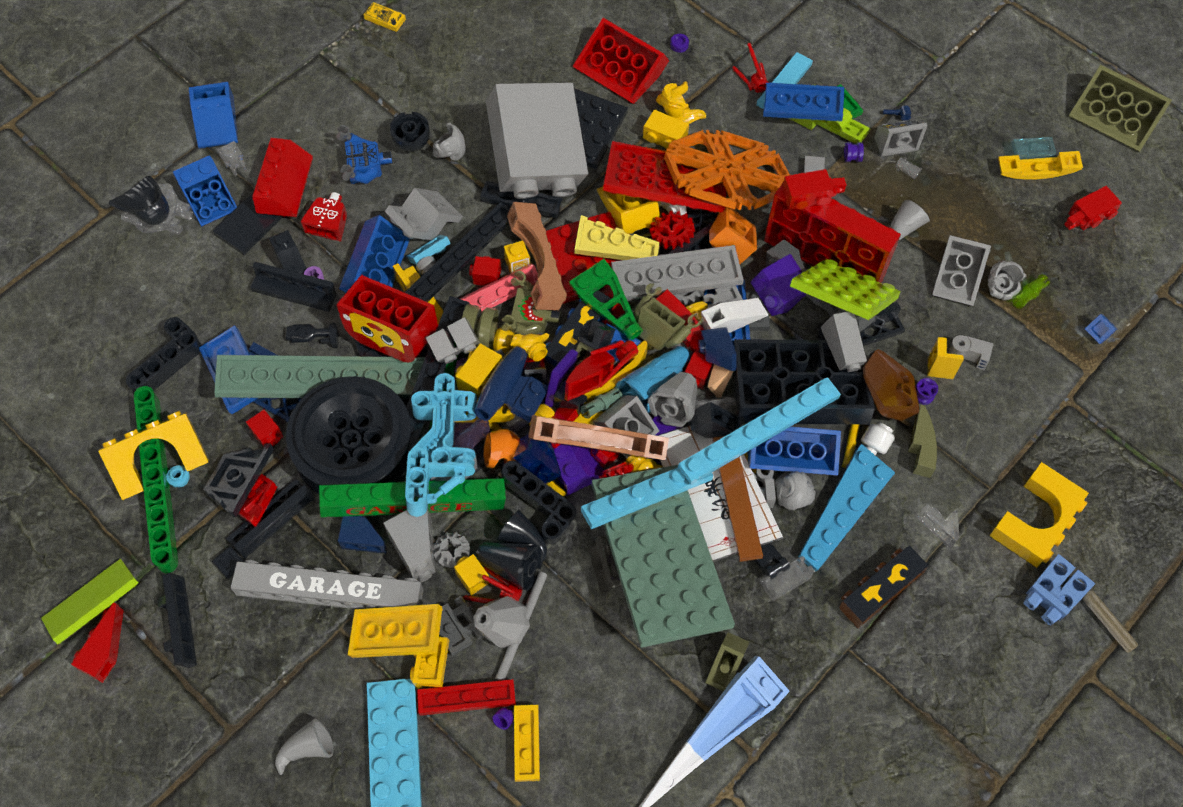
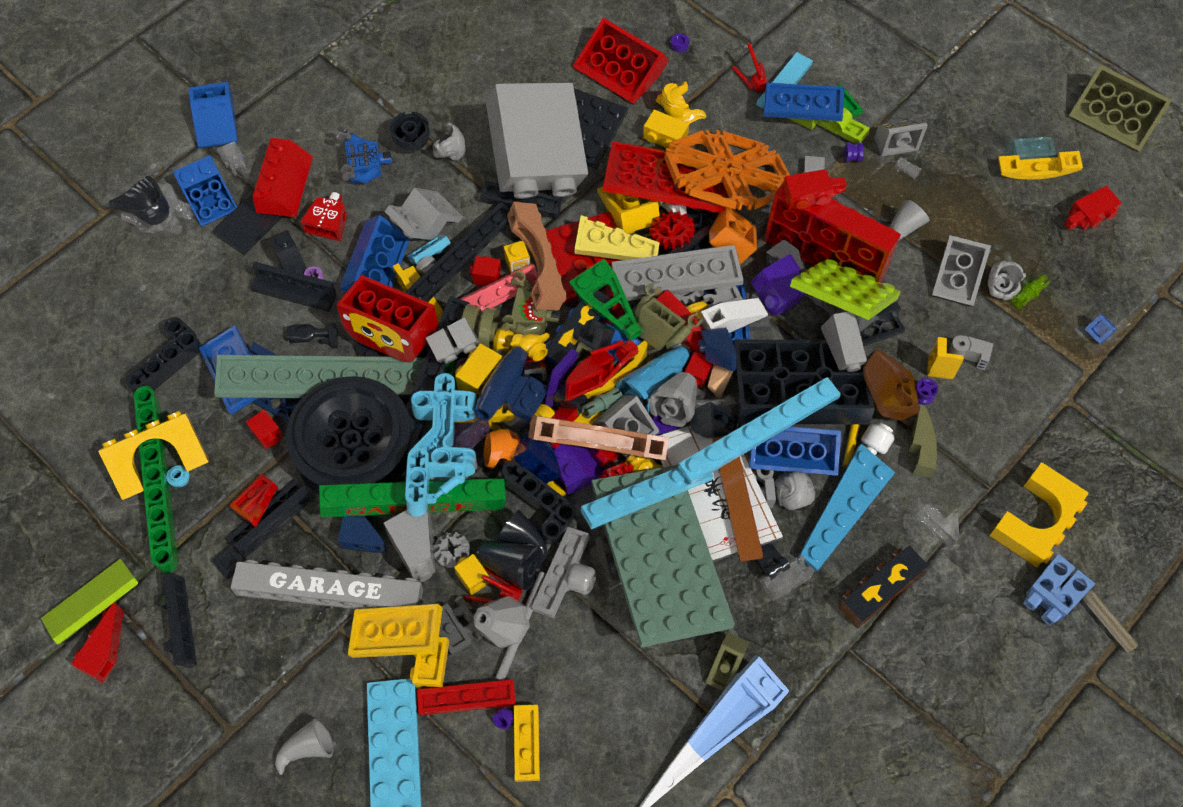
black wing [204,443,274,517] -> none
yellow tile [364,2,406,32] -> none
dark blue hand [883,105,911,121] -> none
none -> light grey plate [531,527,596,618]

